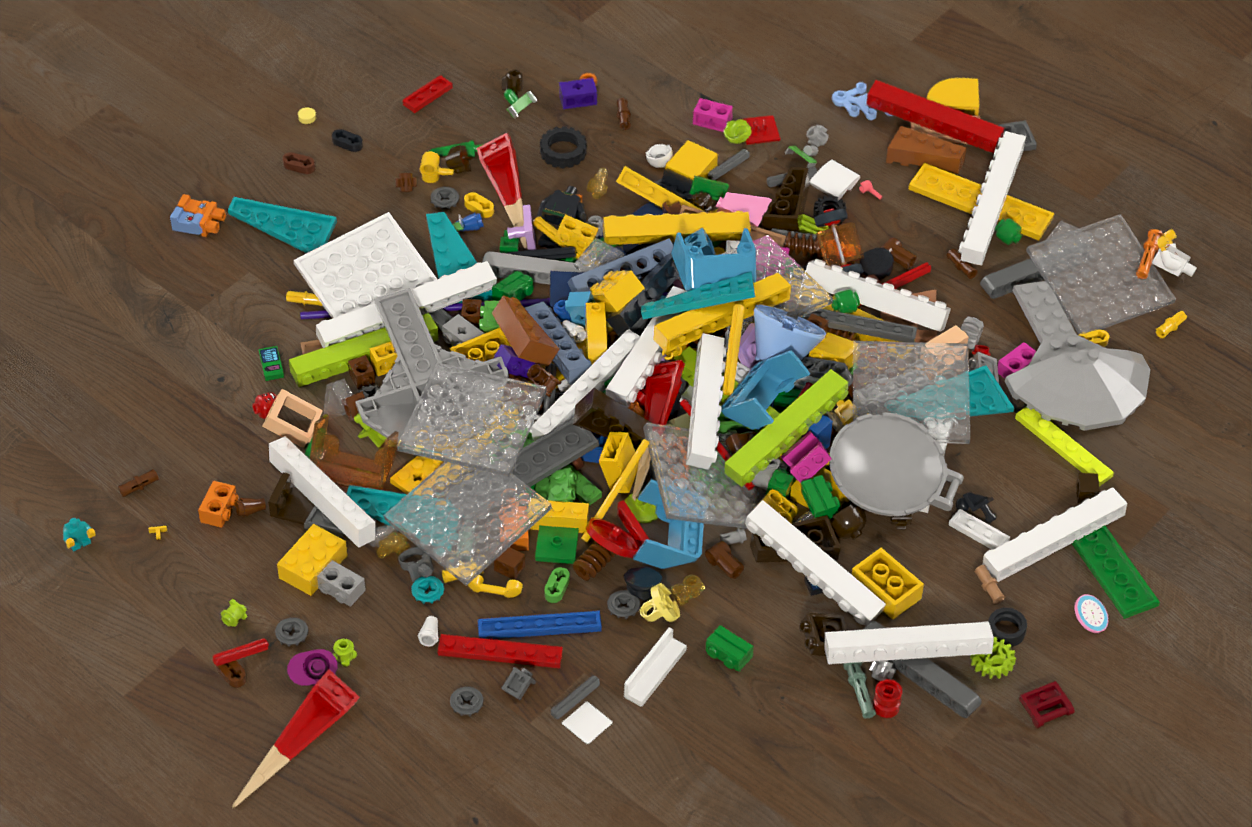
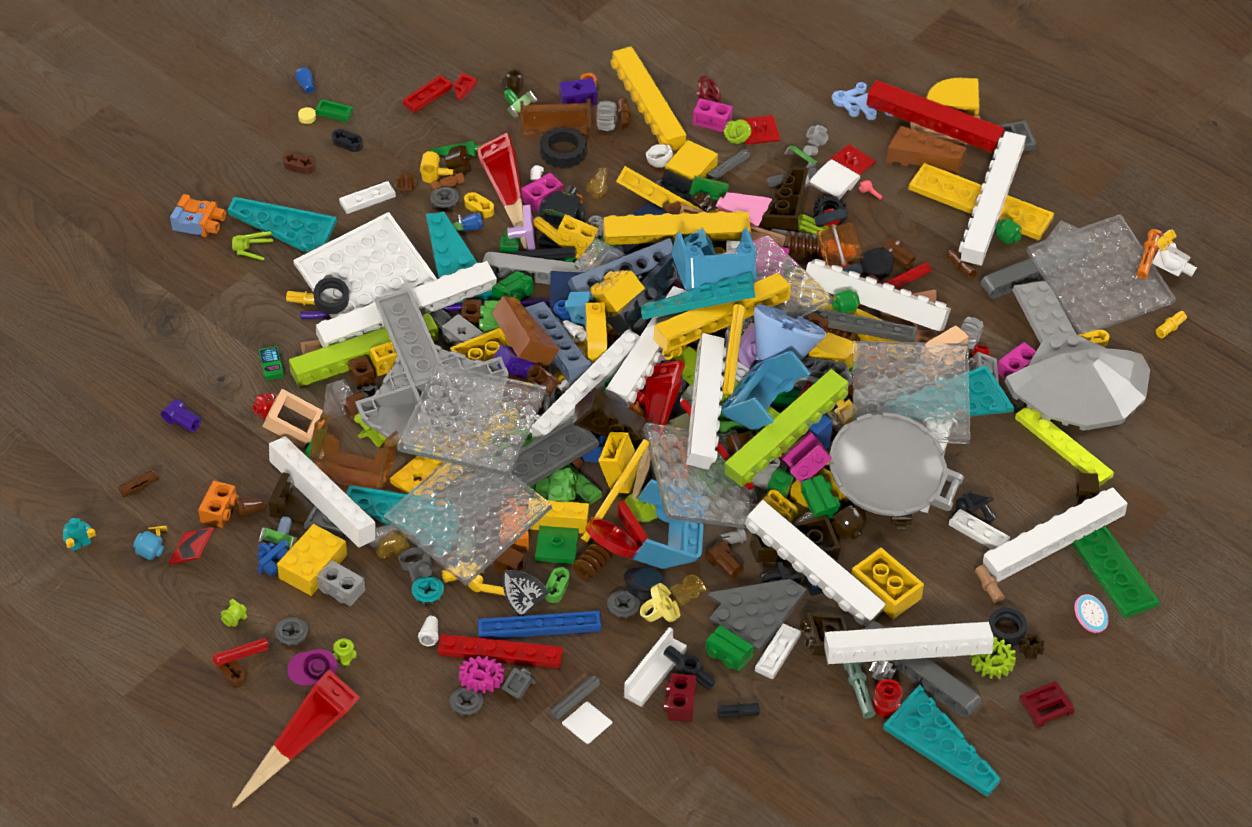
none -> dark azure head [133,531,165,560]
none -> dark purple piece [161,399,201,432]
none -> red piece [168,527,214,565]
none -> lime plant [232,231,273,261]
none -> blue hips [256,539,289,577]
none -> piece [259,516,297,550]
none -> blue cone [295,67,315,93]
none -> black tyre [314,277,349,314]
none -> green tile [315,99,354,123]
none -> white tile [339,181,396,214]
none -> dark orange axle [431,172,465,191]
none -> red slope [453,73,478,101]
none -> dark pink gear [459,656,504,694]
none -> shield [503,570,550,616]
none -> clear orange windscreen [520,99,592,136]
none -> dark pink brick [522,173,563,213]
none -> white arm [530,165,543,182]
none -> light grey gear [596,101,617,131]
none -> yellow brick [611,46,686,151]
none -> black axle [663,645,716,690]
none -> dark red brick [664,674,696,722]
none -> dark red piece [697,76,722,103]
none -> dark grey wing [708,579,807,653]
none -> black axle [717,702,760,719]
none -> white tile [755,623,801,679]
none -> black piece [760,562,802,586]
none -> red piece [826,144,876,175]
none -> teal wing [883,685,1000,797]
none -> dark brown gear [1019,633,1045,660]

